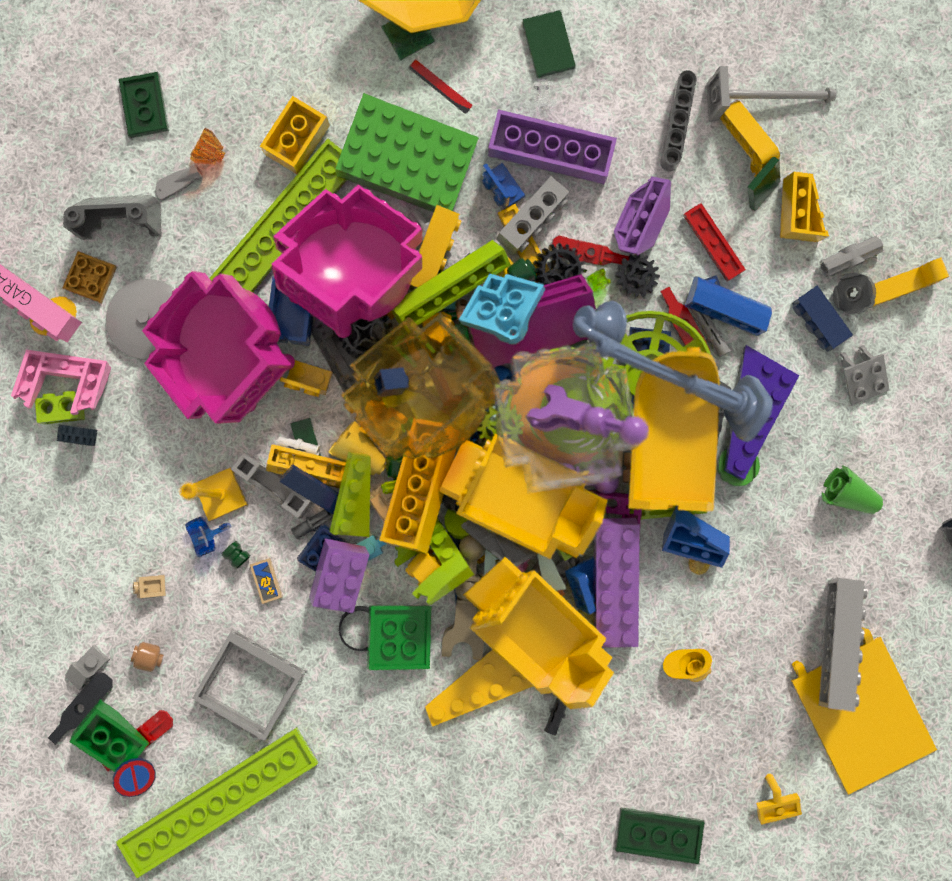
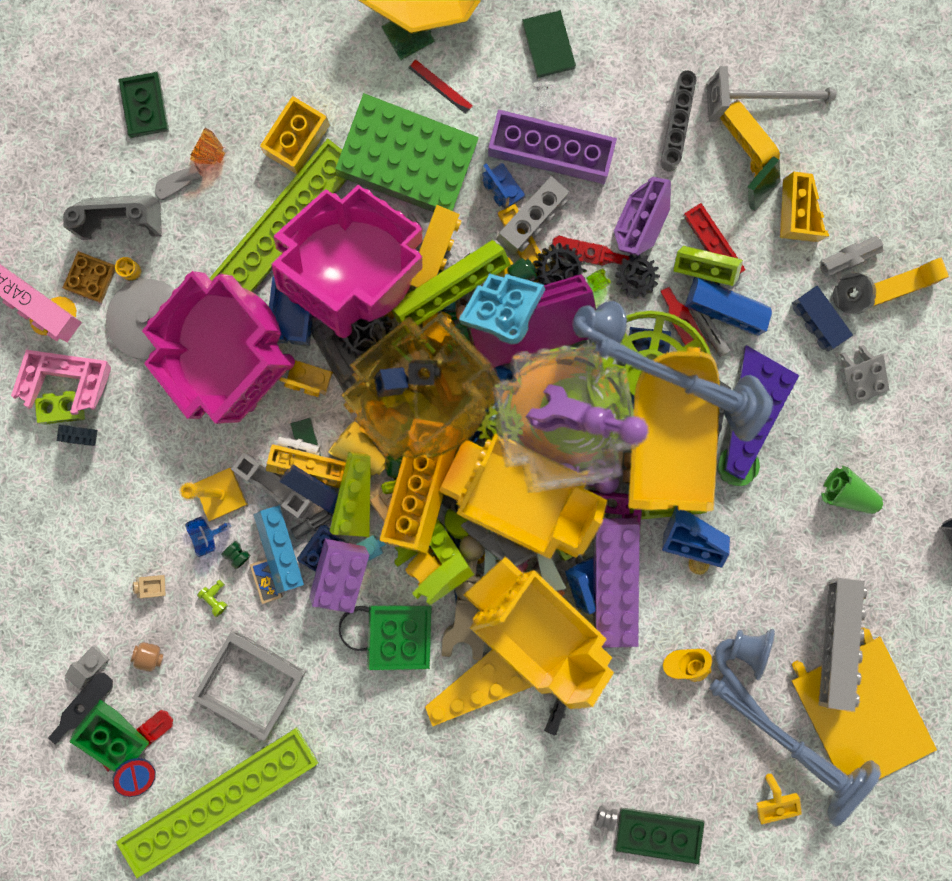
none -> yellow wheel [115,257,141,281]
none -> lime piece [197,579,228,617]
none -> dark azure brick [253,505,304,594]
none -> black brick [408,360,441,385]
none -> flat silver wheel [596,806,617,832]
none -> lime brick [673,246,743,286]
none -> sand blue piece [709,629,881,827]

